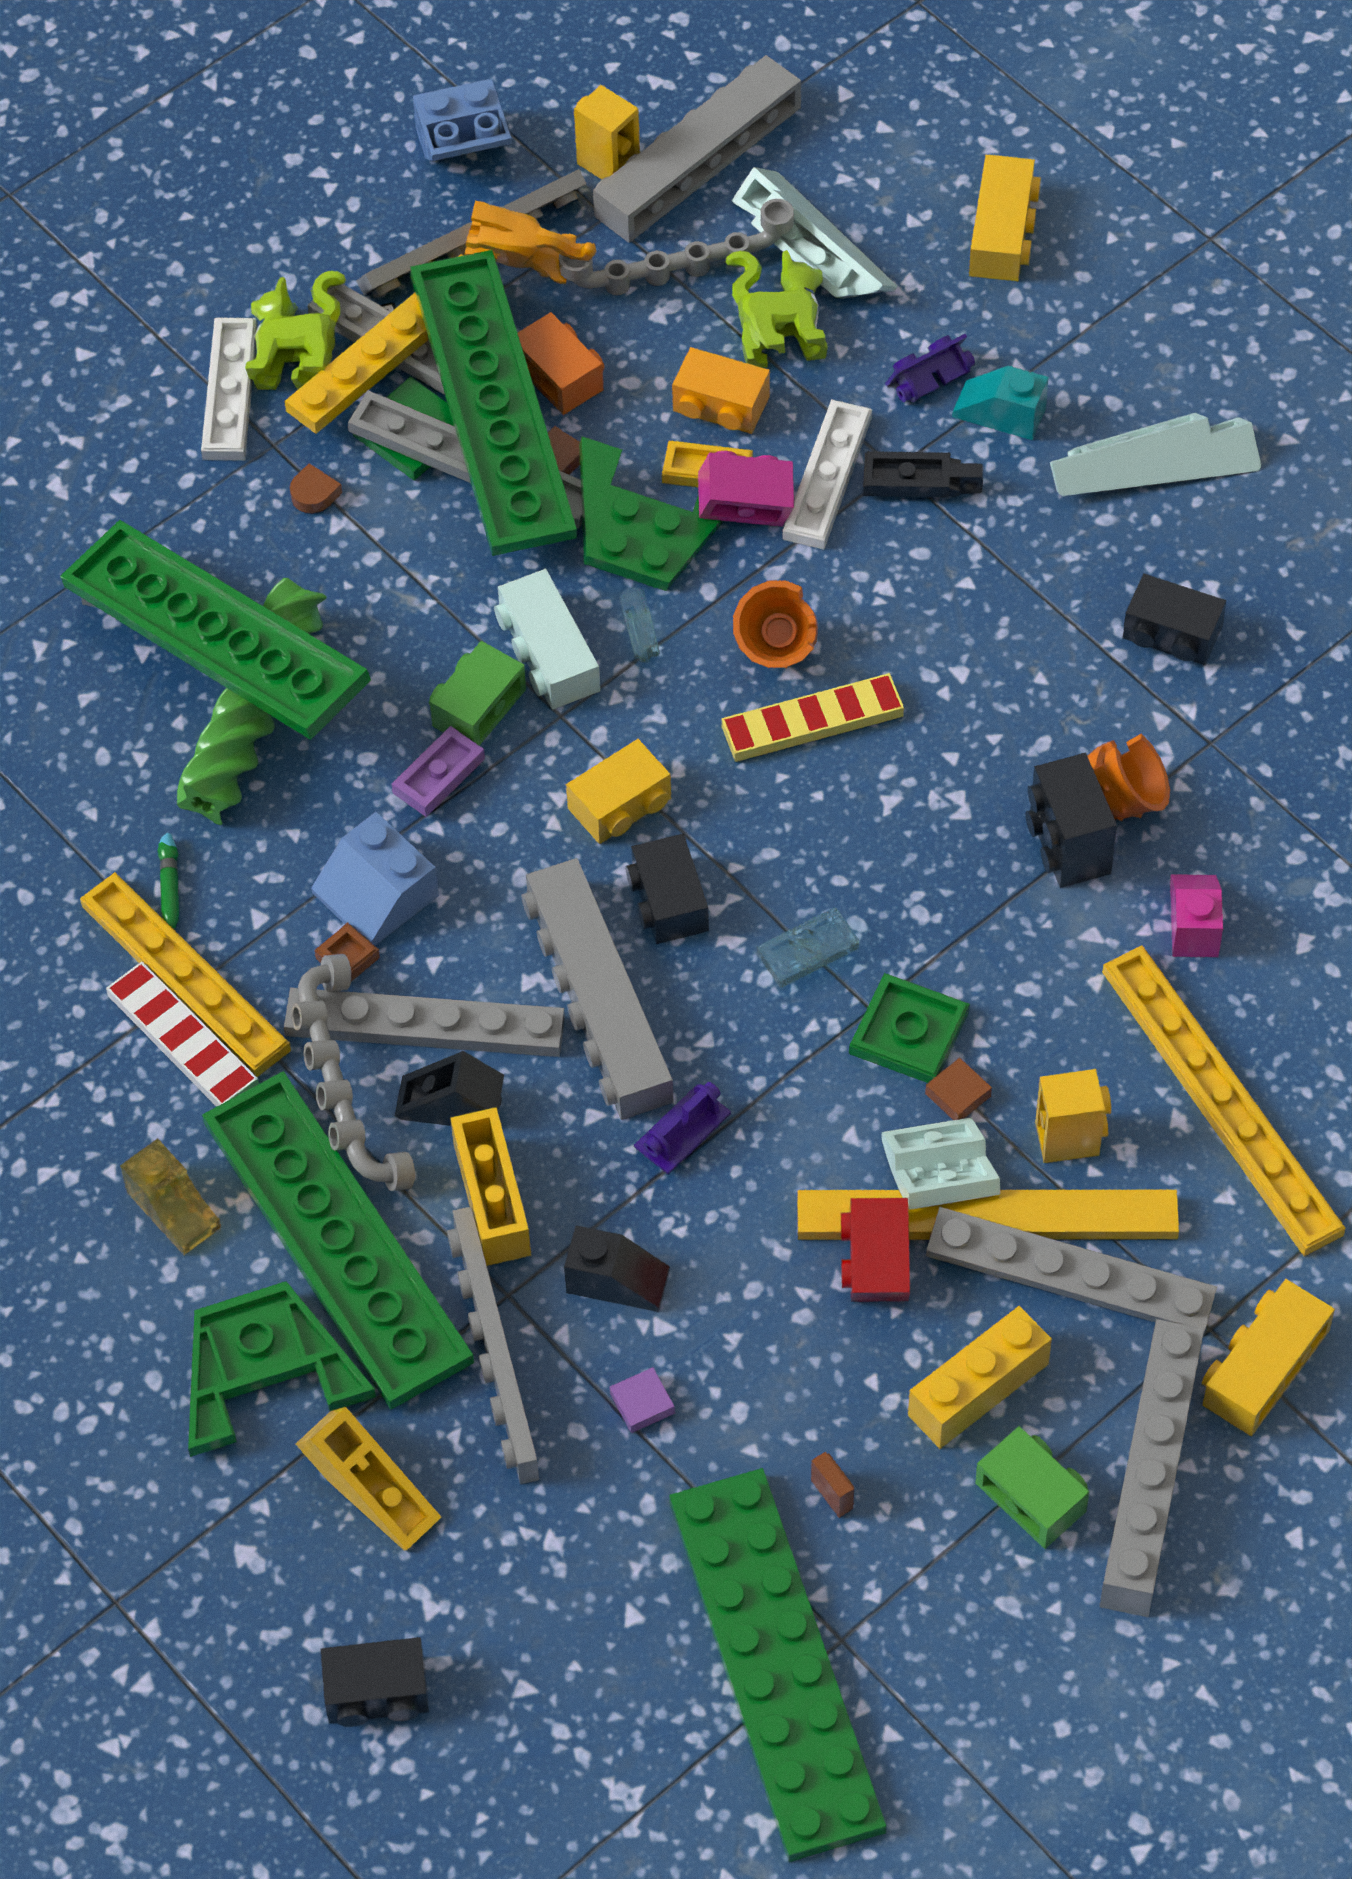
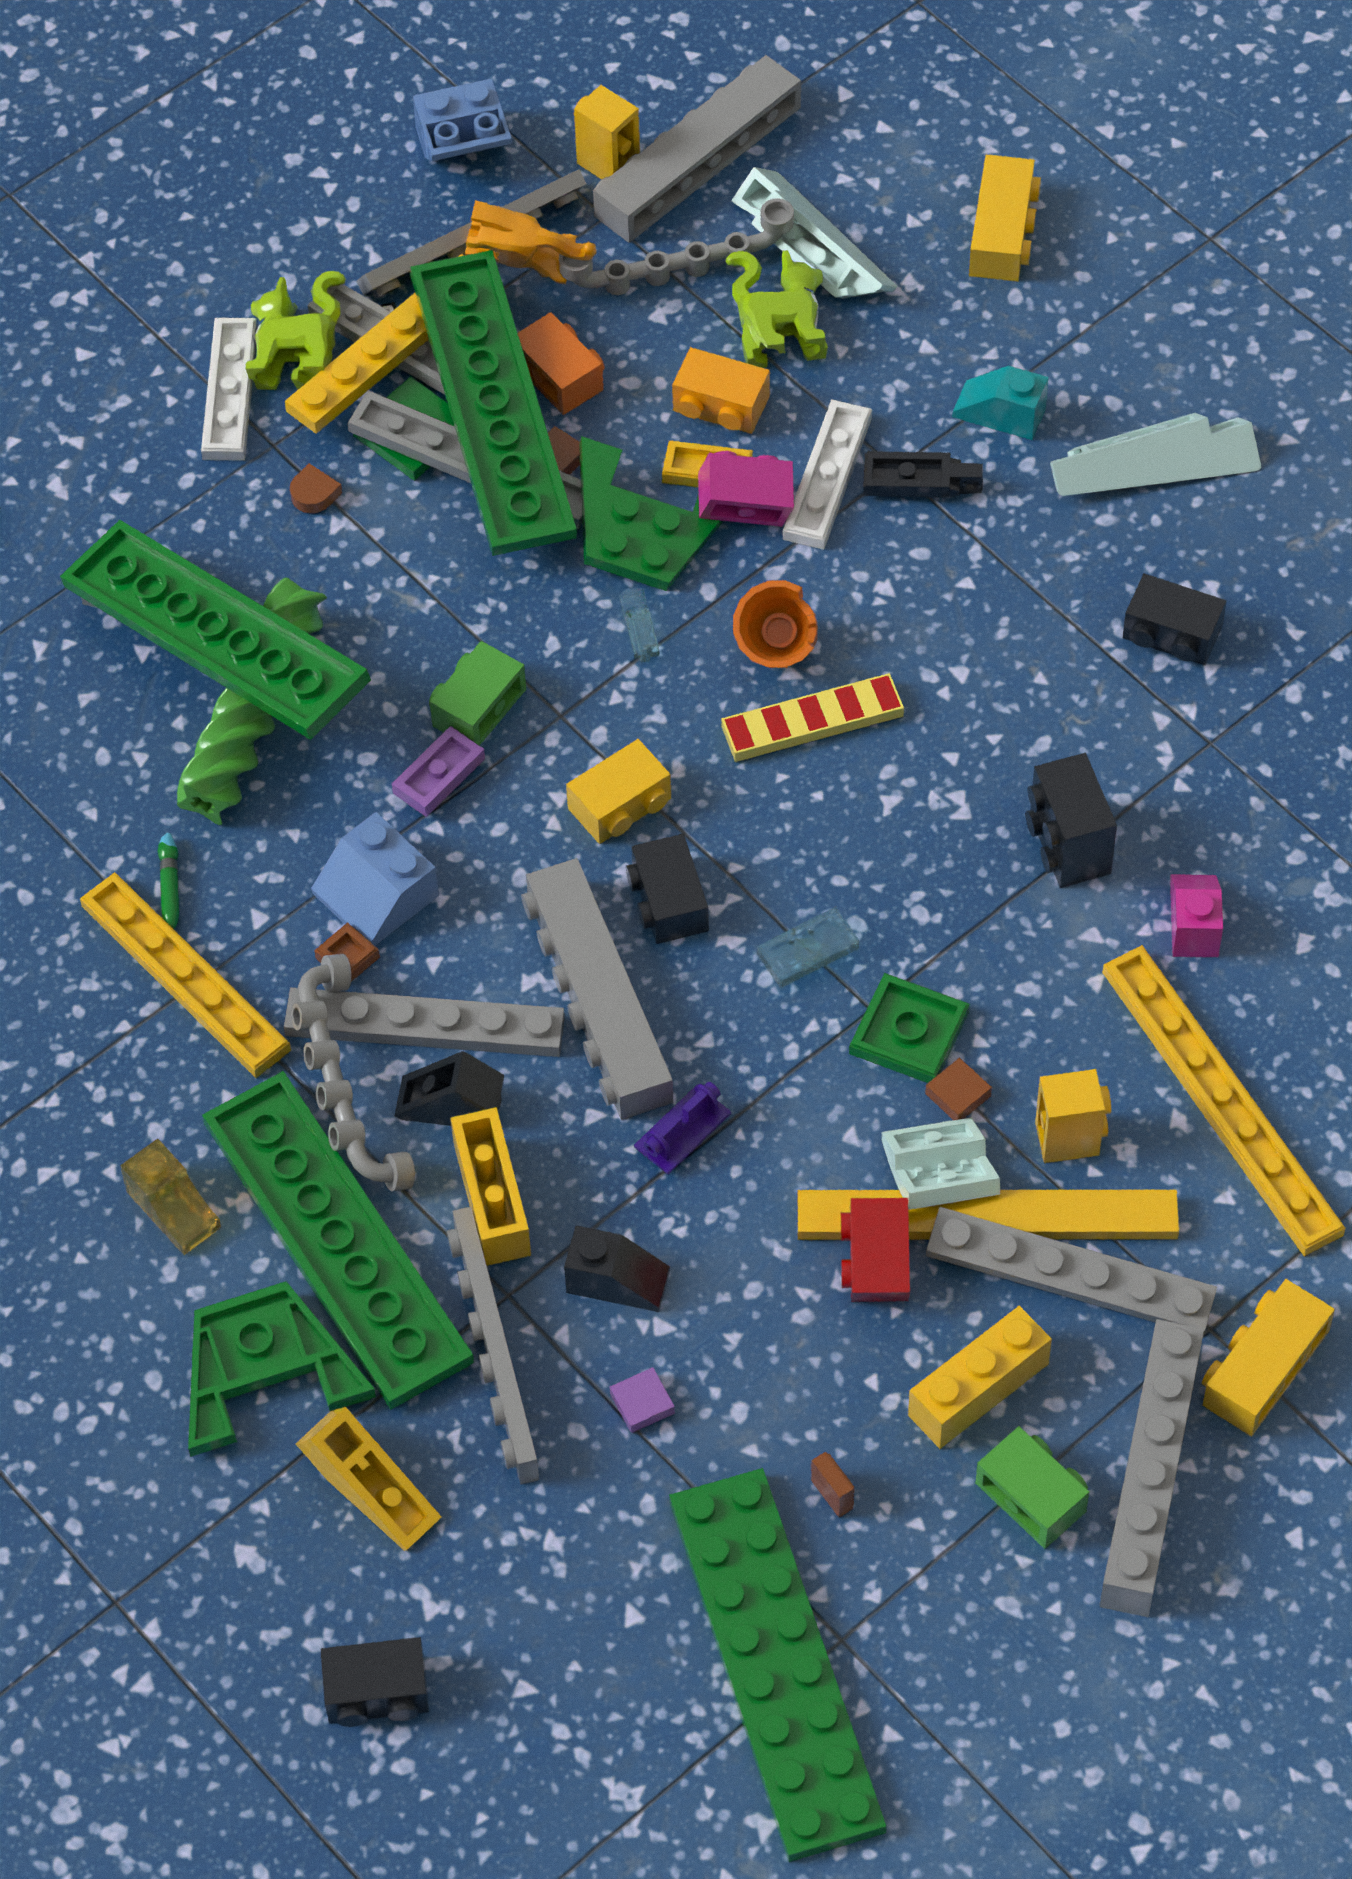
tile [106,961,259,1107] -> none
light aqua brick [494,569,600,710] -> none
dark purple hinge [885,333,975,403] -> none
orange helmet [1088,733,1170,821] -> none

